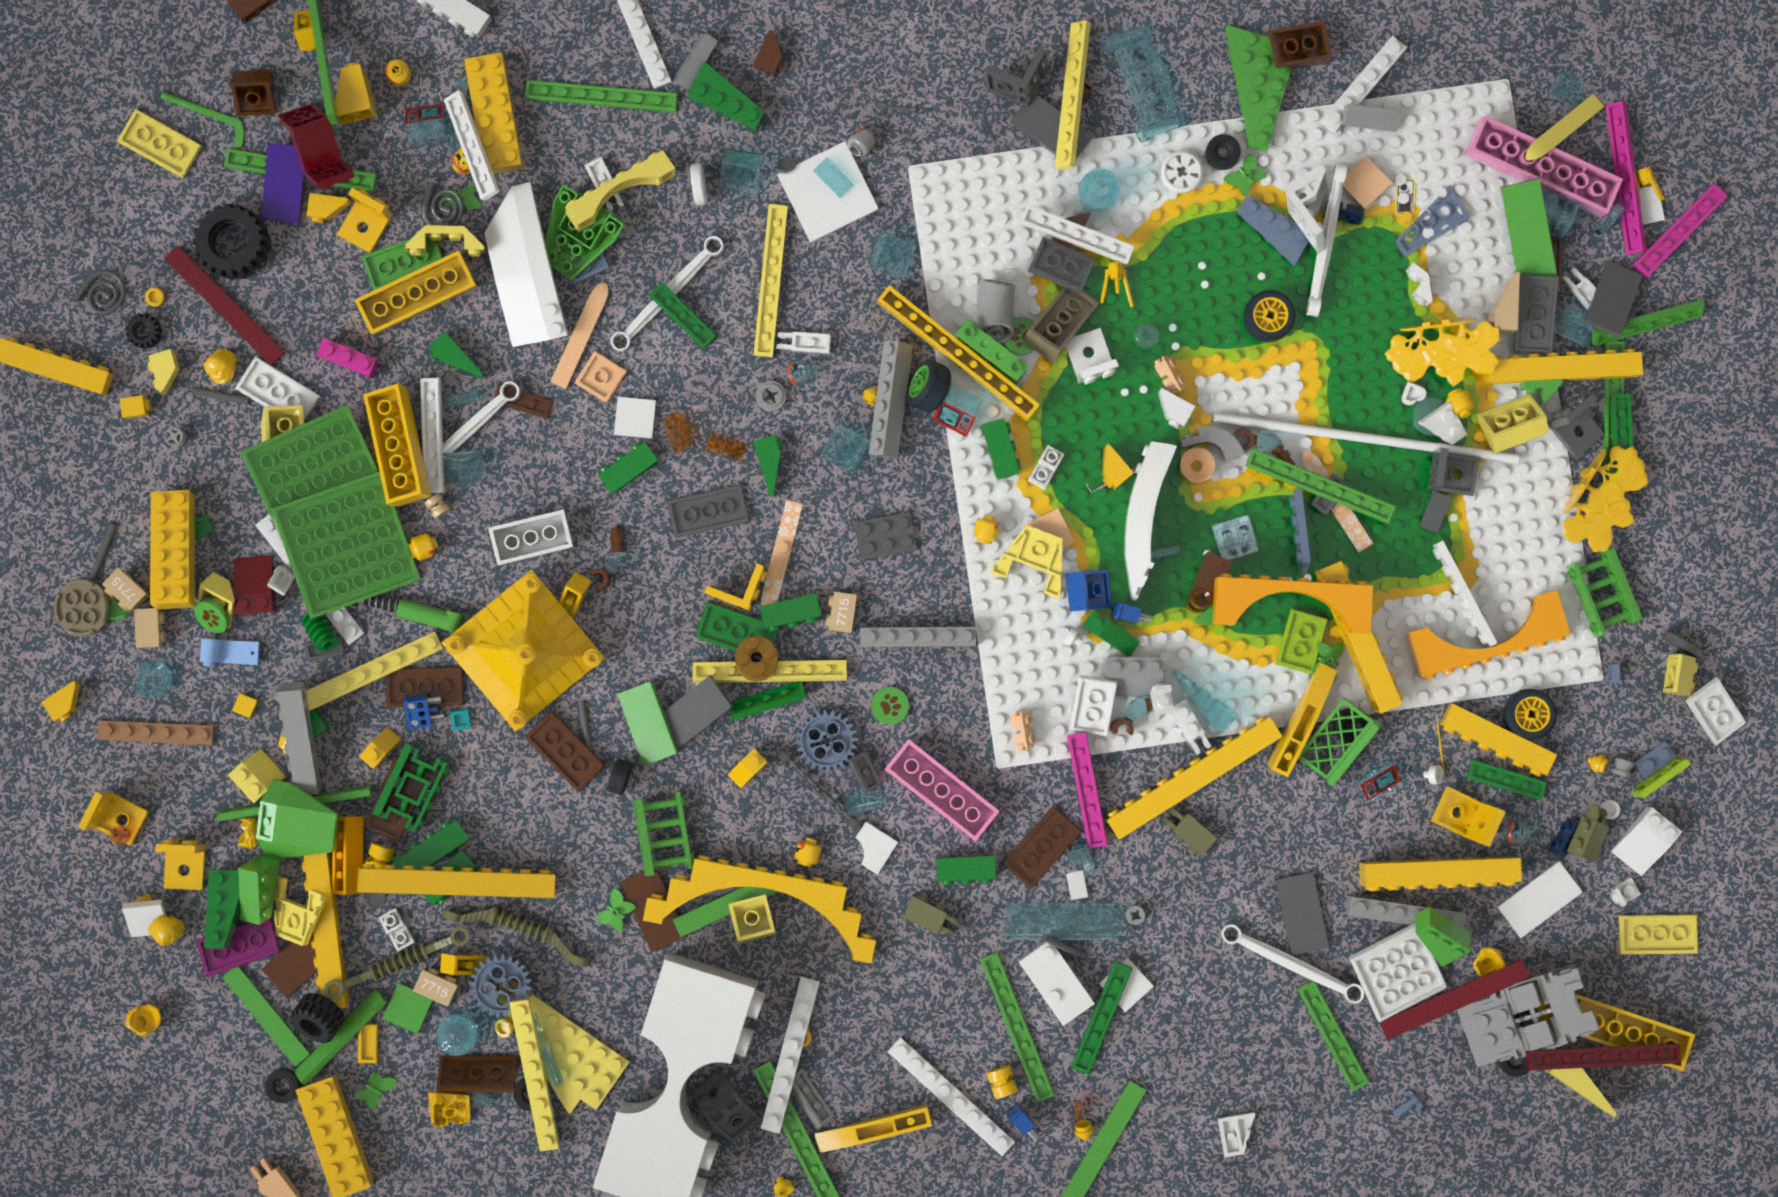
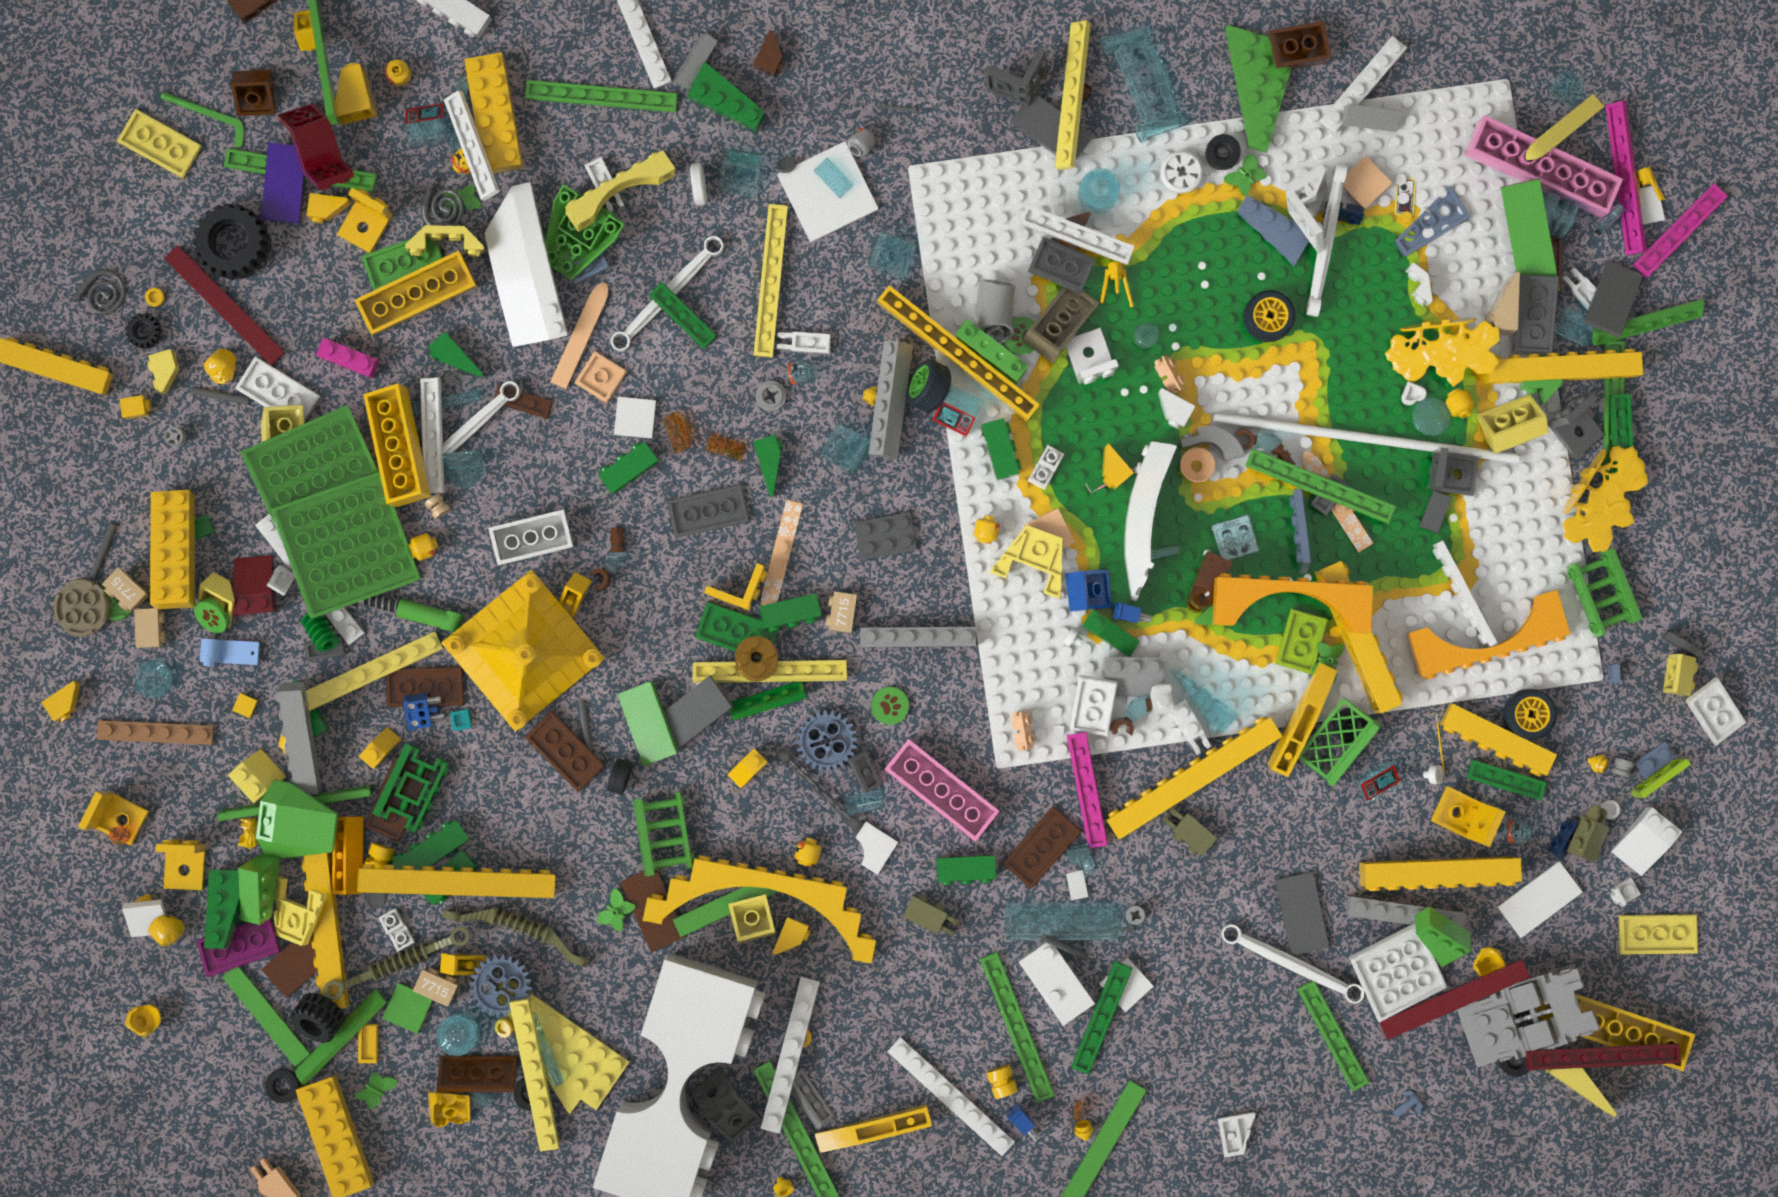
white wing [1418,402,1467,445] -> none
none -> yellow slope [772,916,811,955]

